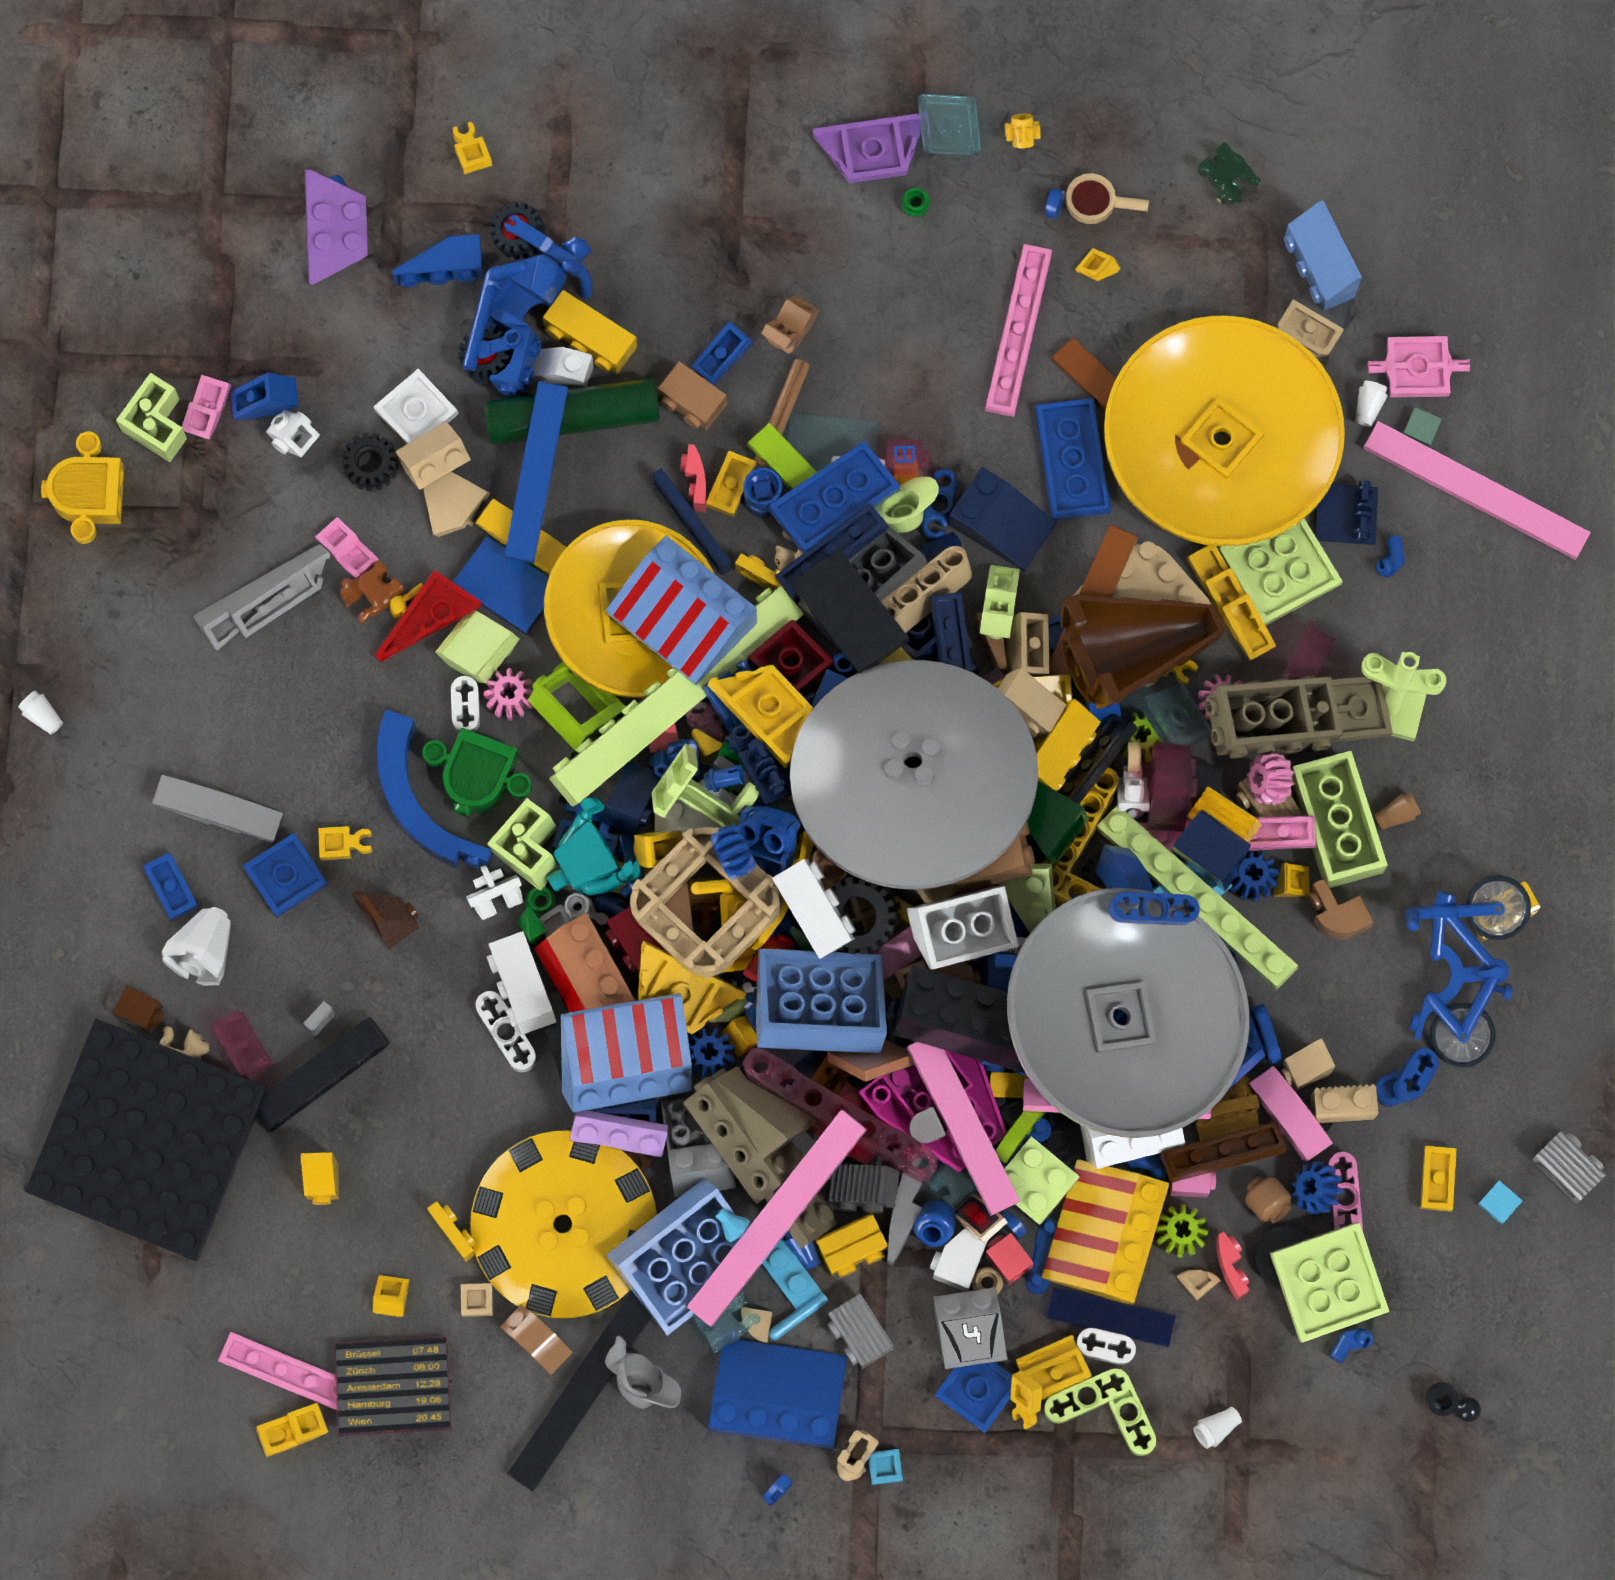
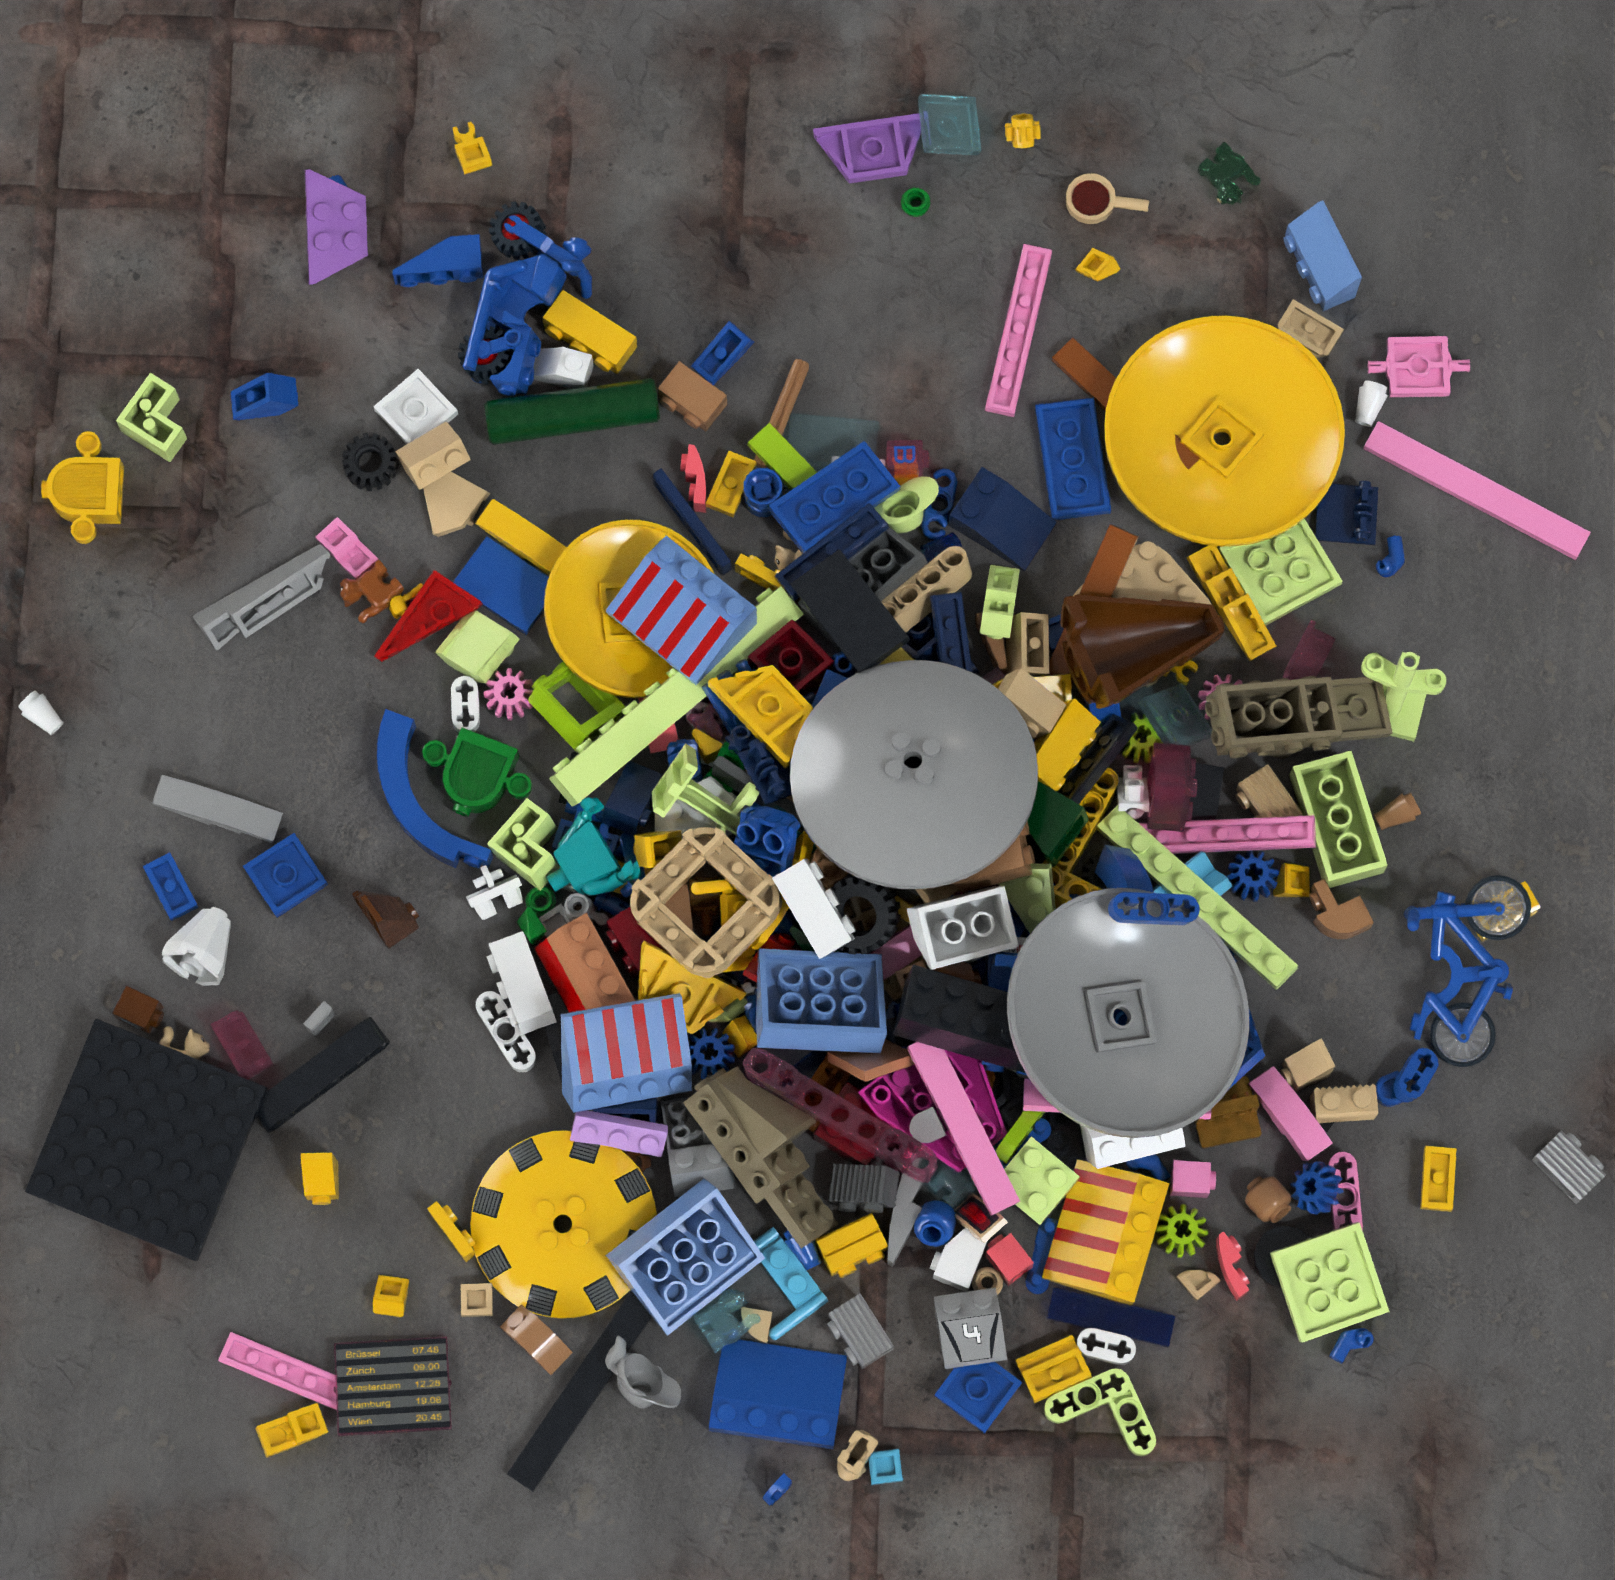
bright pink slope [182,375,232,440] -> none
white brick [266,409,320,457] -> none
yellow plate [318,826,372,860] -> none
blue tile [504,381,568,563] -> none
blue arm [648,750,669,777] -> none
bright pink tile [687,1110,867,1327] -> none
blue pin [704,765,745,792] -> none
blue gear [711,824,756,880] -> none
medium azure rock [715,1207,750,1242] -> none
medium nougat brick [761,295,820,355] -> none
yellow sticker [990,1072,1029,1098] -> none
blue tile [1000,1210,1027,1240] -> none
yellow plate [1010,1370,1042,1429] -> none
blue tile [1045,188,1065,220] -> none
tan tile [1127,742,1141,773] -> none
reddish brown tile [1160,1121,1287,1183] -> none
dark blue slope [1173,809,1251,891] -> none
yellow brick [1187,786,1262,843] -> none
white cone [1193,1407,1242,1449] -> none
bright pink gear [1246,753,1295,805] -> none
blue tile [1251,1003,1282,1065] -> none
sand green tile [1403,407,1442,448] -> none
black plate [1425,1382,1481,1422] -> none
medium azure tile [1478,1180,1523,1225] -> none

